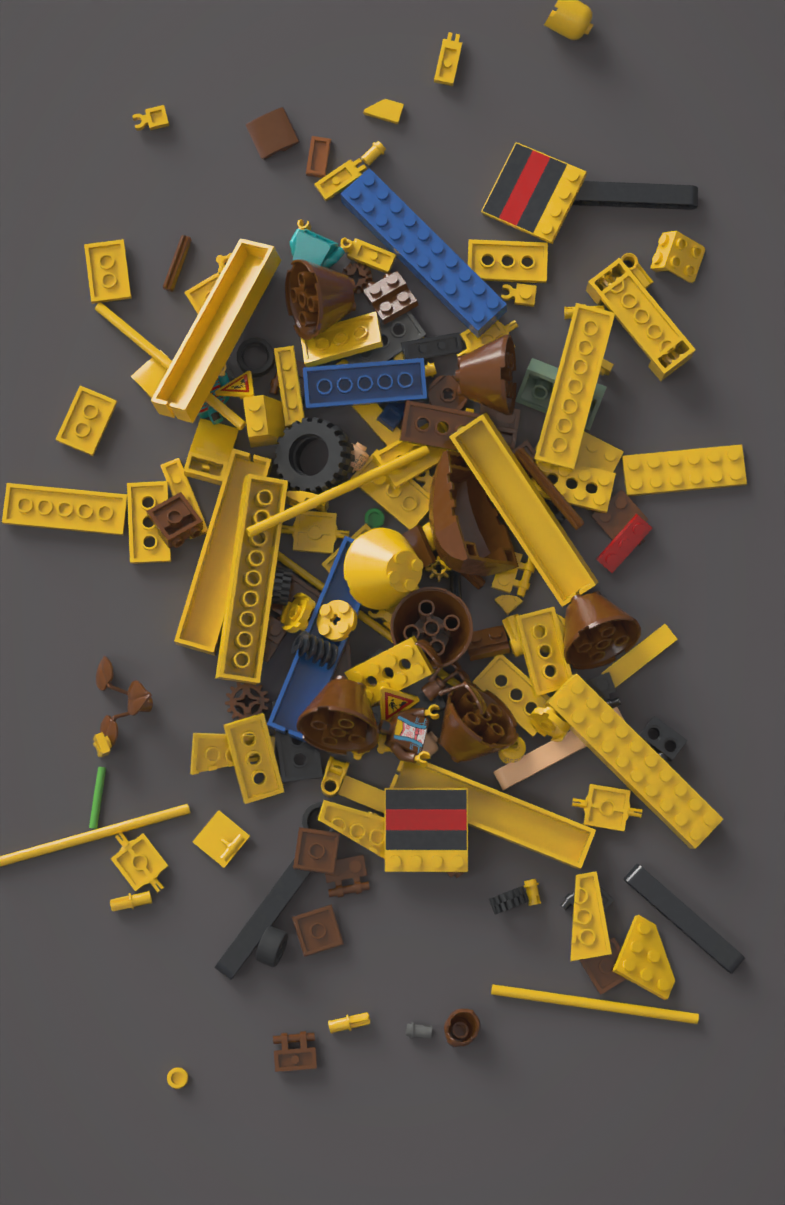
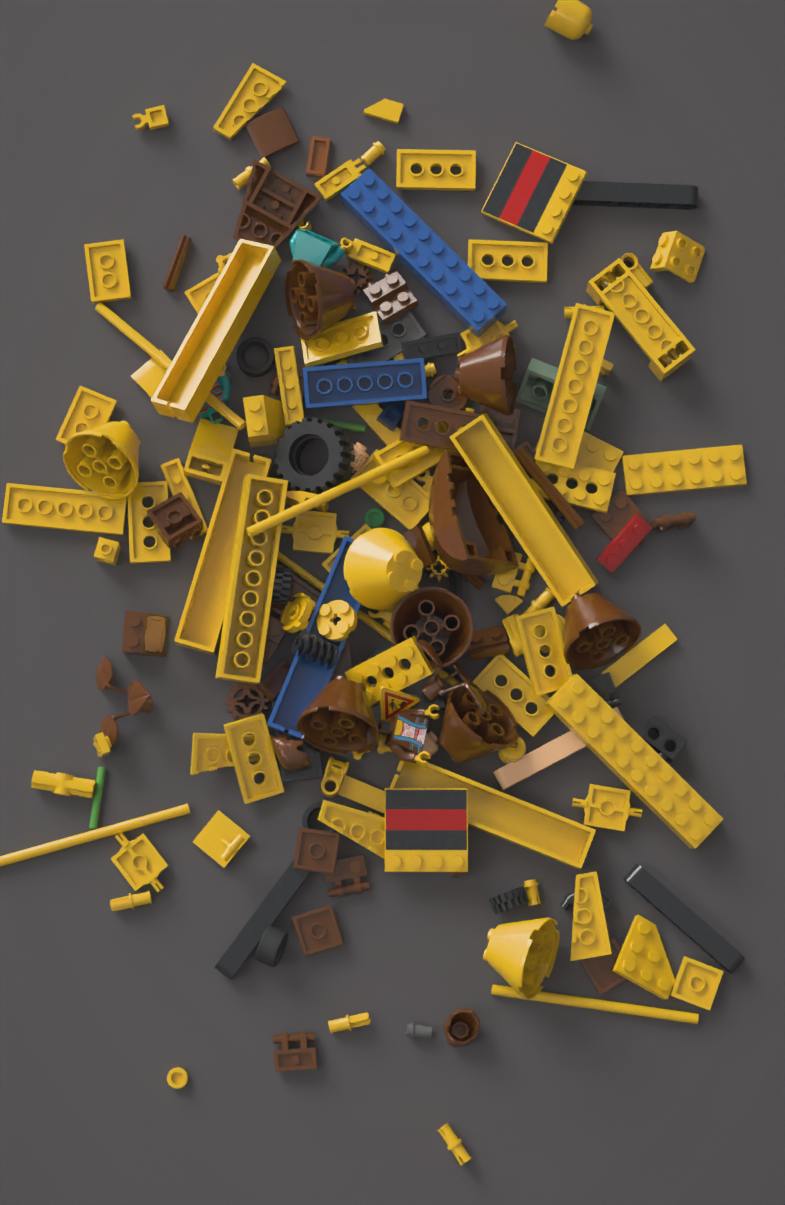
piece [215,371,254,400] -> none
yellow hinge [434,32,462,86] -> none
yellow plate [501,283,537,307] -> none
yellow plate [529,706,570,742] -> none
none -> yellow piece [31,770,96,798]
none -> yellow cone [63,421,141,499]
none -> yellow brick [94,537,121,566]
none -> reddish brown slope [122,611,168,657]
none -> yellow wing [213,63,287,140]
none -> yellow pin [232,157,271,190]
none -> reddish brown wedge [233,159,323,249]
none -> reddish brown tile [257,660,291,702]
none -> reddish brown hair [271,734,310,771]
none -> bright green bar [306,416,366,433]
none -> yellow plate [396,149,476,191]
none -> yellow pin [437,1123,471,1166]
none -> yellow cone [483,917,559,1000]
none -> yellow pin [522,587,555,615]
none -> reddish brown plate [651,512,696,532]
none -> yellow plate [670,956,724,1011]

